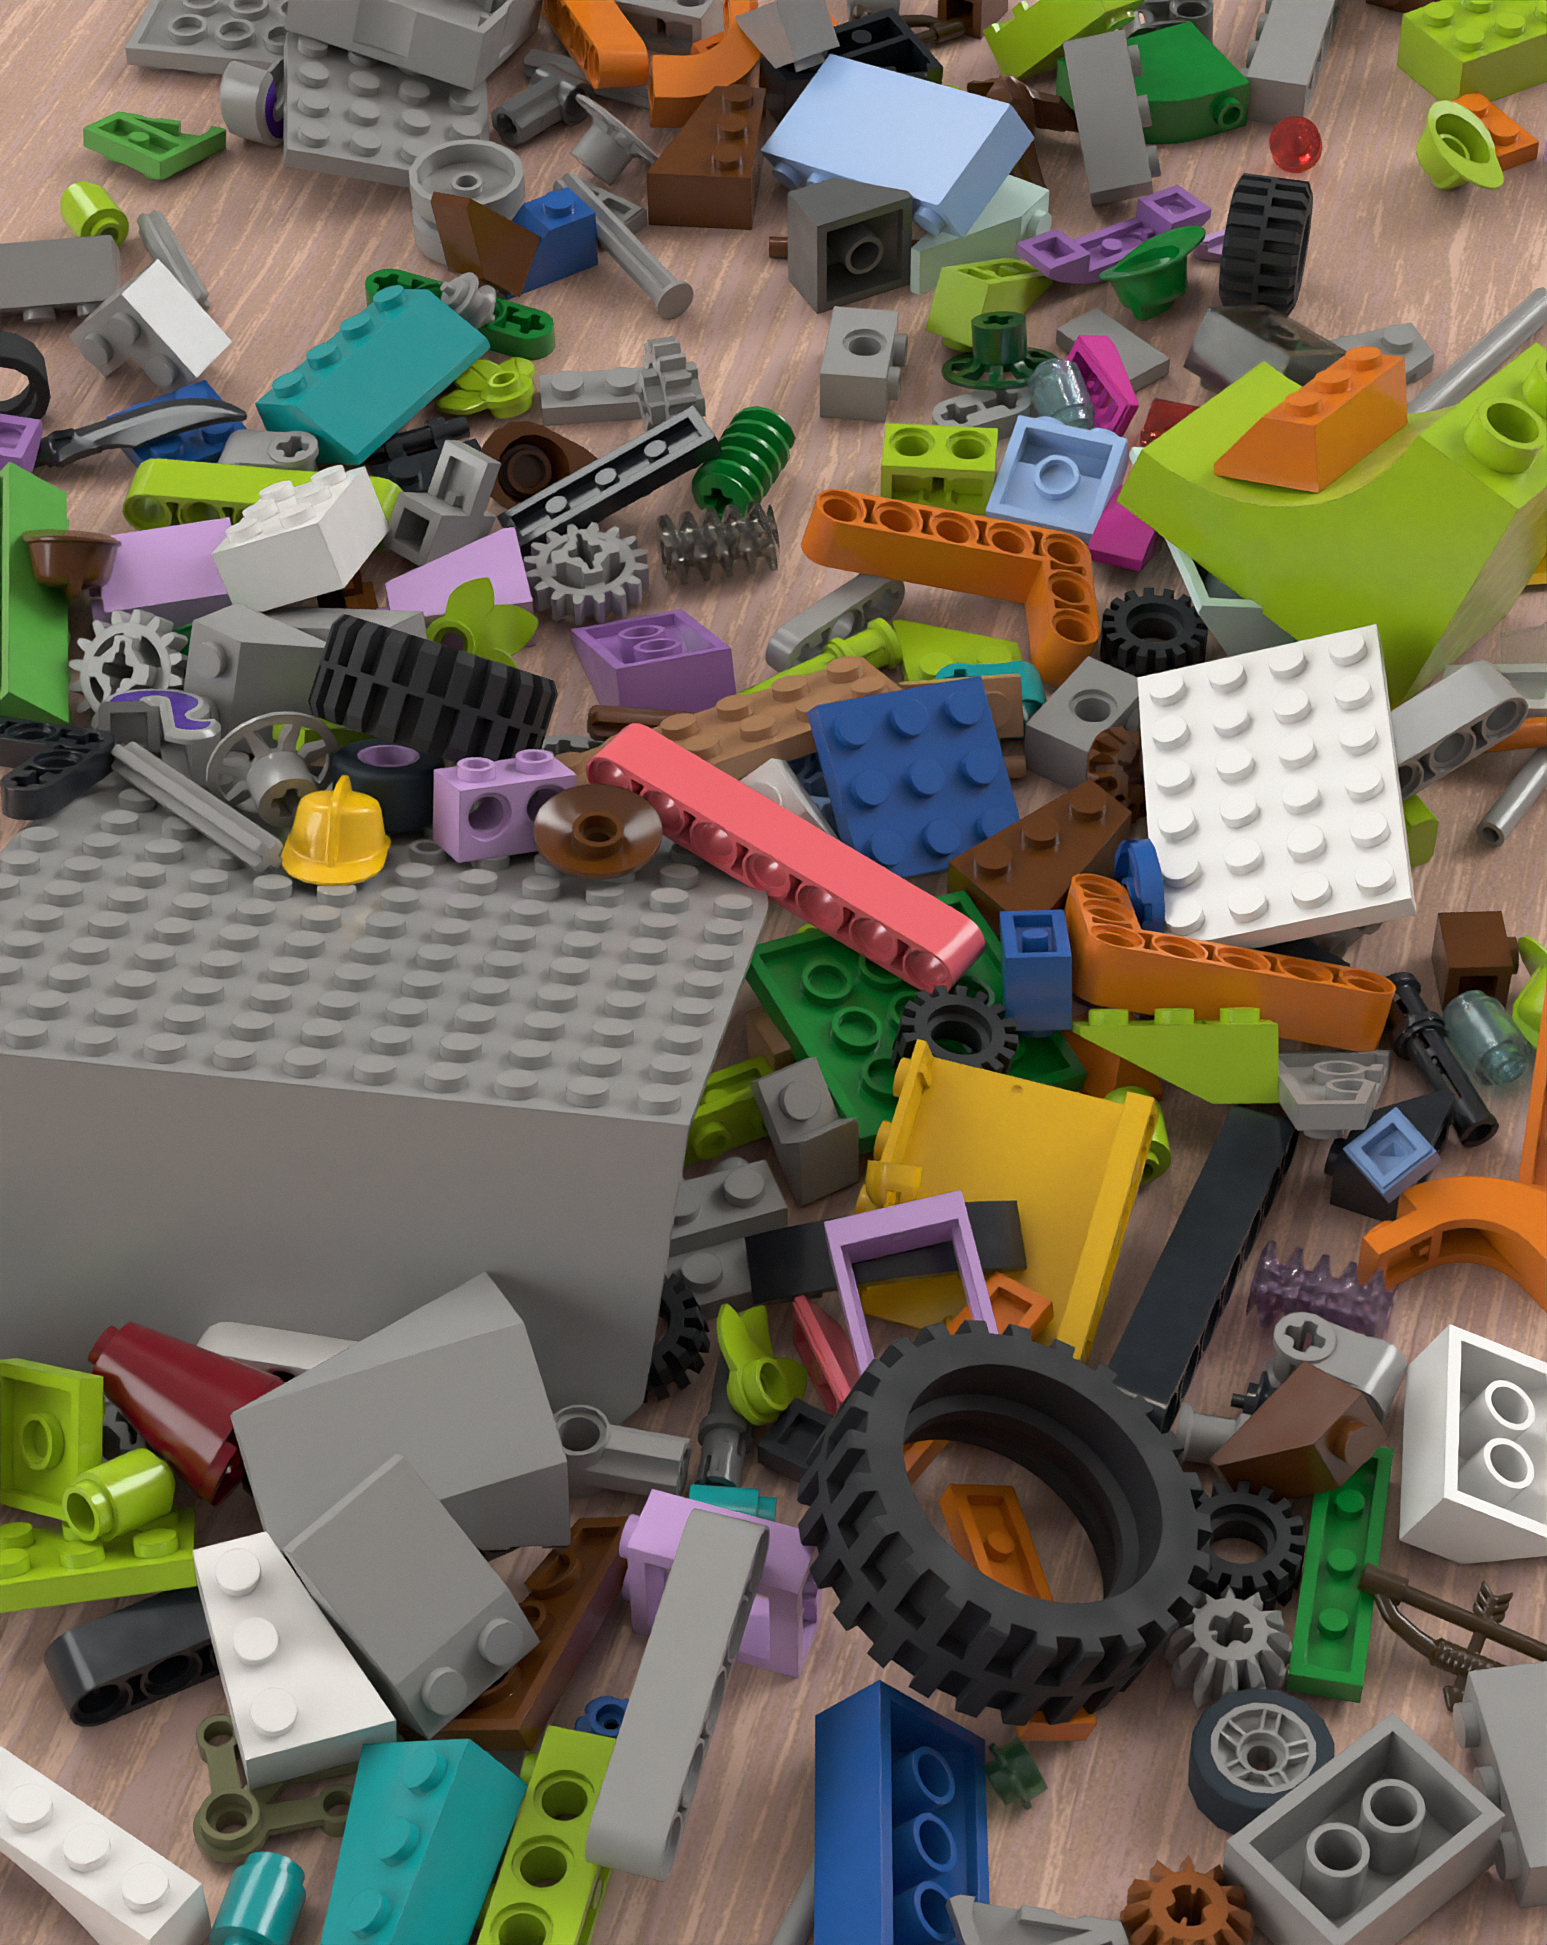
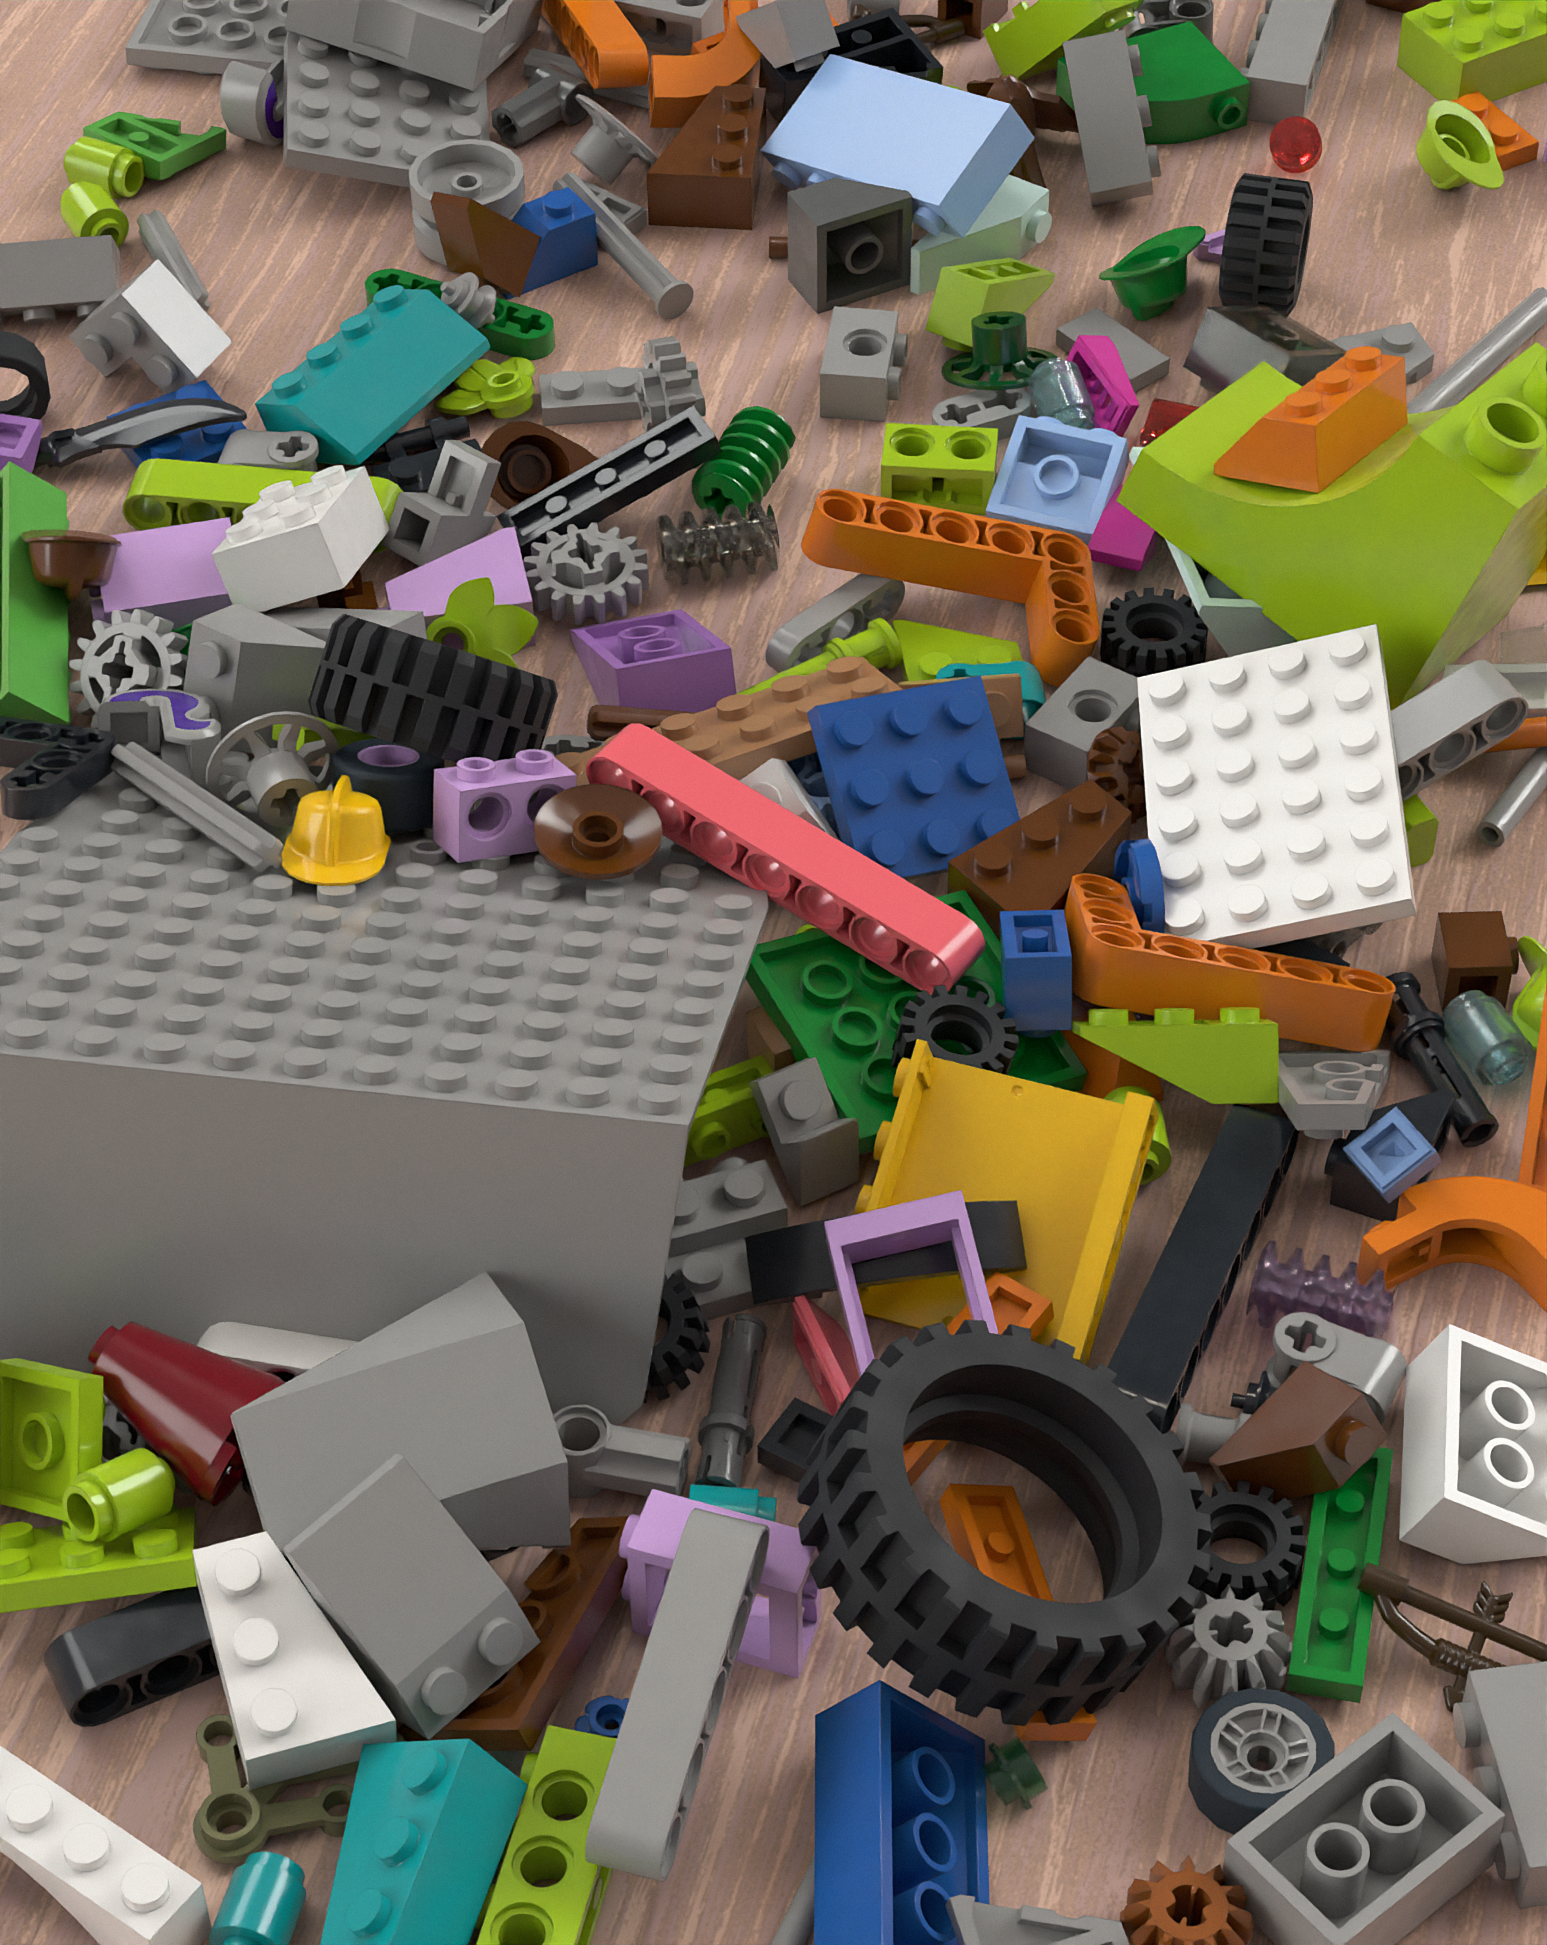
lime plate [716,1303,808,1426] -> none
yellow hinge [865,1160,923,1209] -> none
medium lavender slope [1015,185,1212,284] -> none
none -> lime brick [63,136,144,199]

